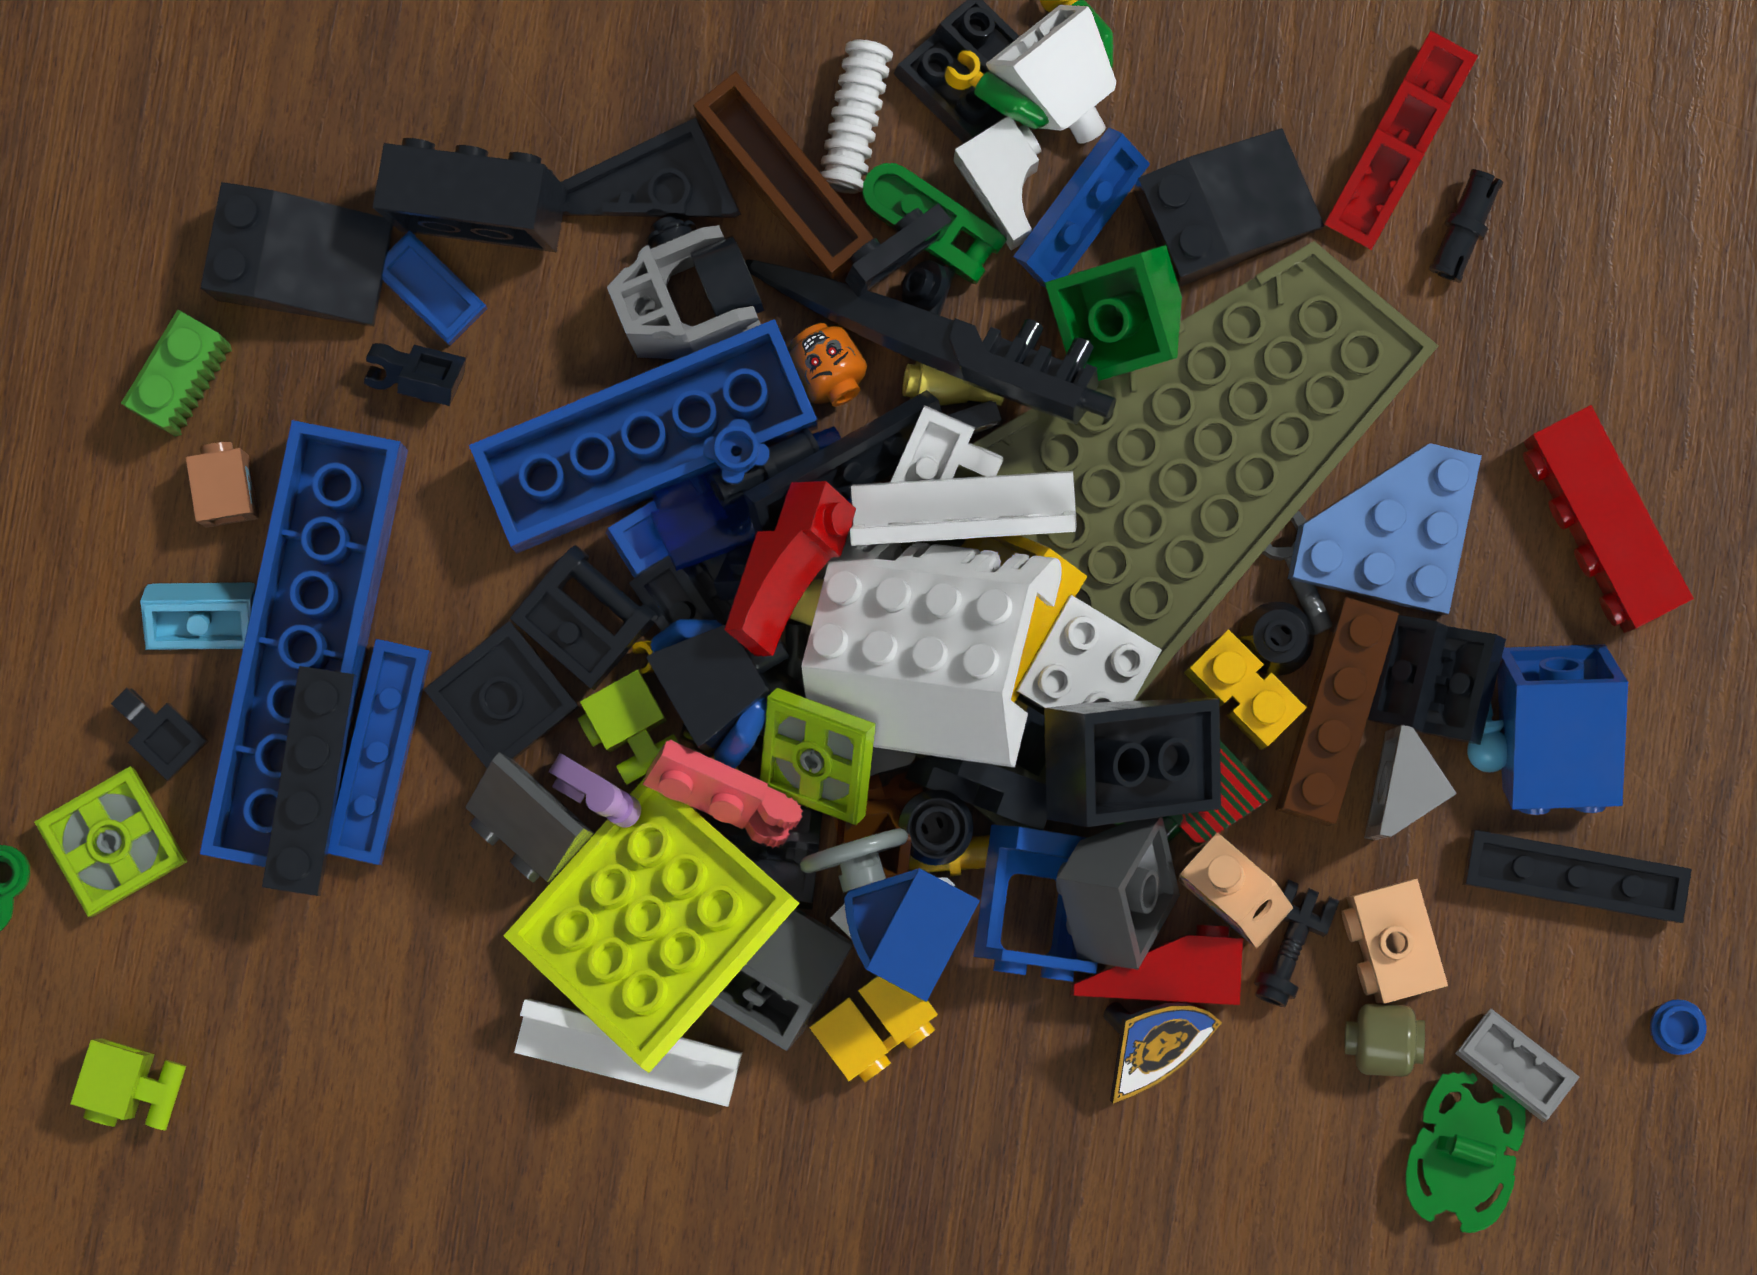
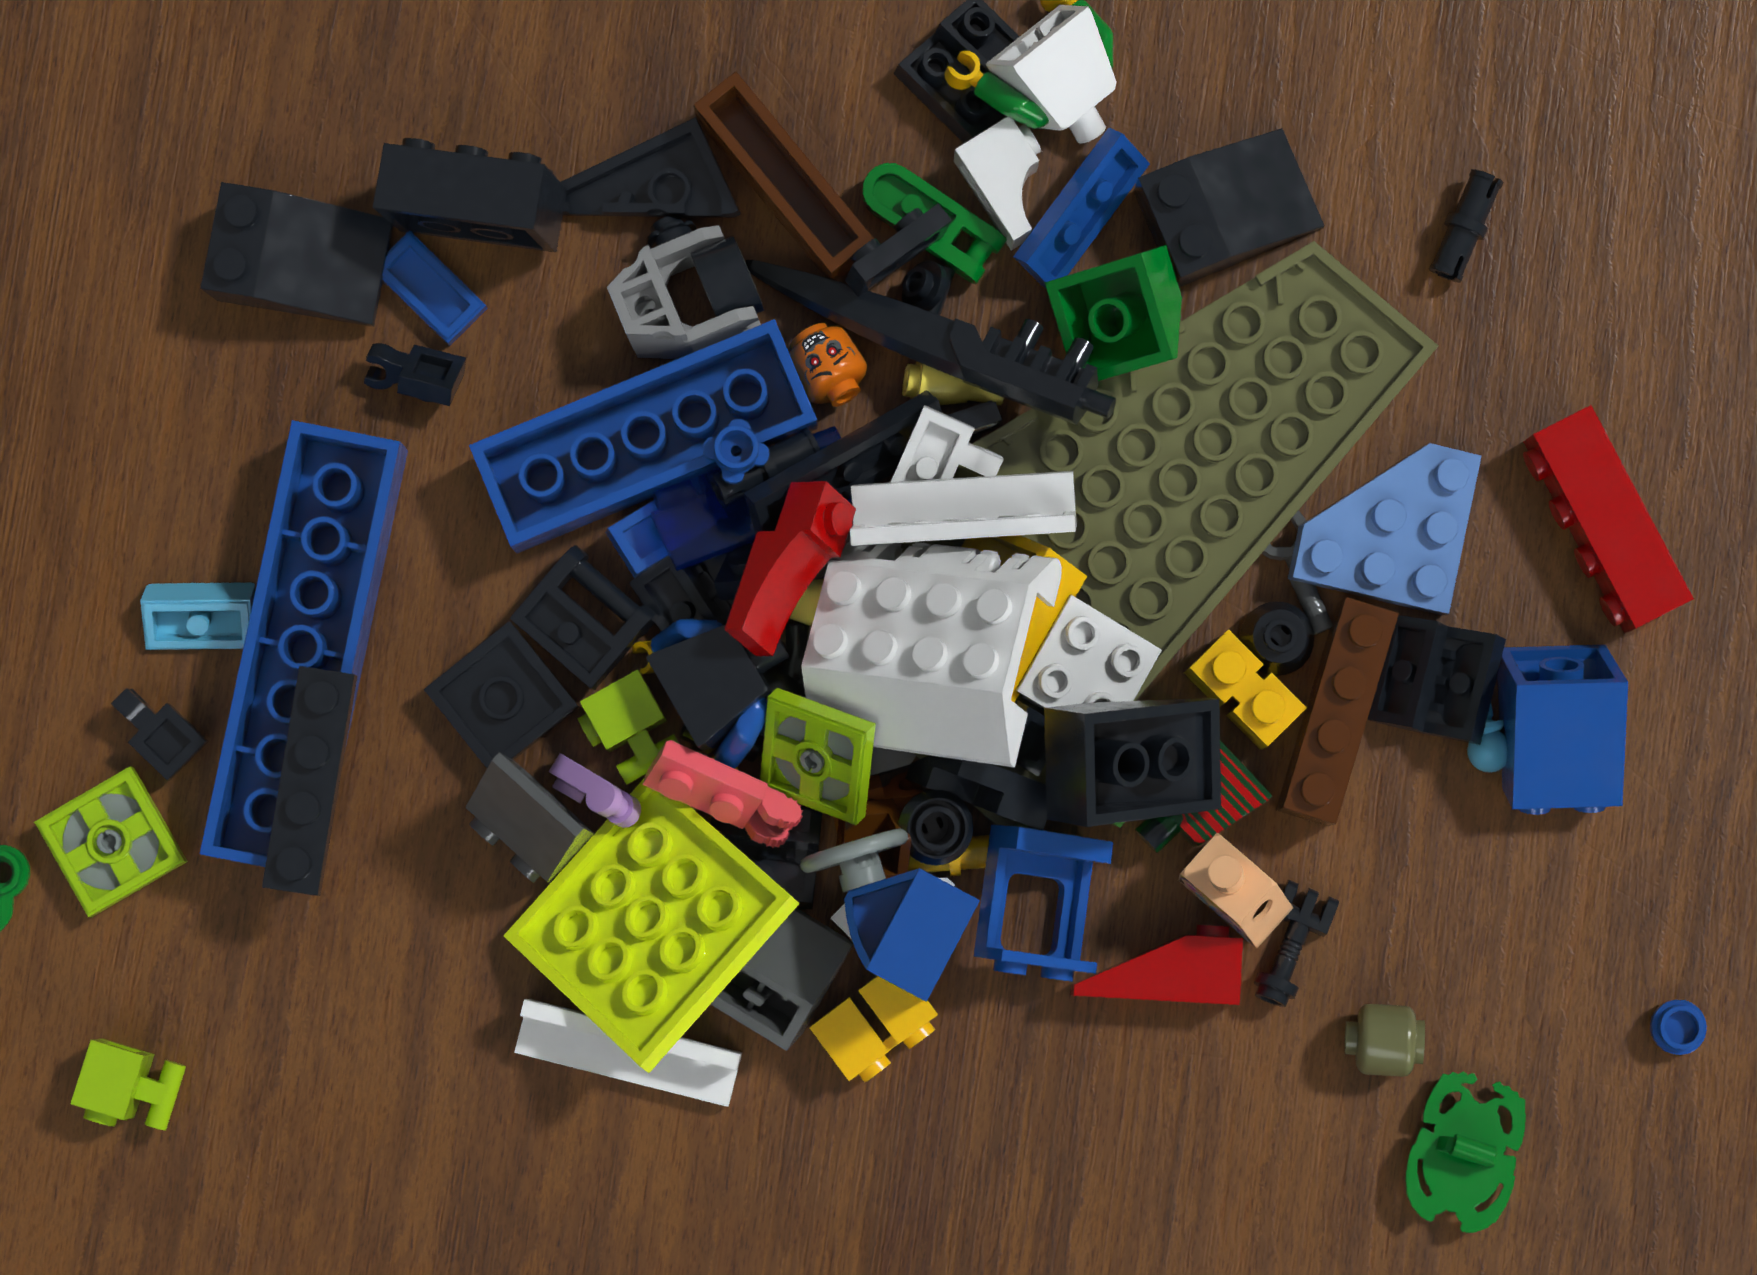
bright green brick [121,310,232,437] -> none
nougat brick [186,442,259,528] -> none
blue plate [328,639,432,866] -> none
white piece [820,39,893,194] -> none
dark grey slope [1056,817,1180,970] -> none
shield [1103,1002,1222,1104] -> none
red slope [1324,30,1478,250] -> none
light nougat brick [1342,879,1448,1004] -> none
light grey slope [1364,725,1457,840] -> none
light grey plate [1455,1008,1580,1122] -> none
black plate [1462,830,1692,923] -> none

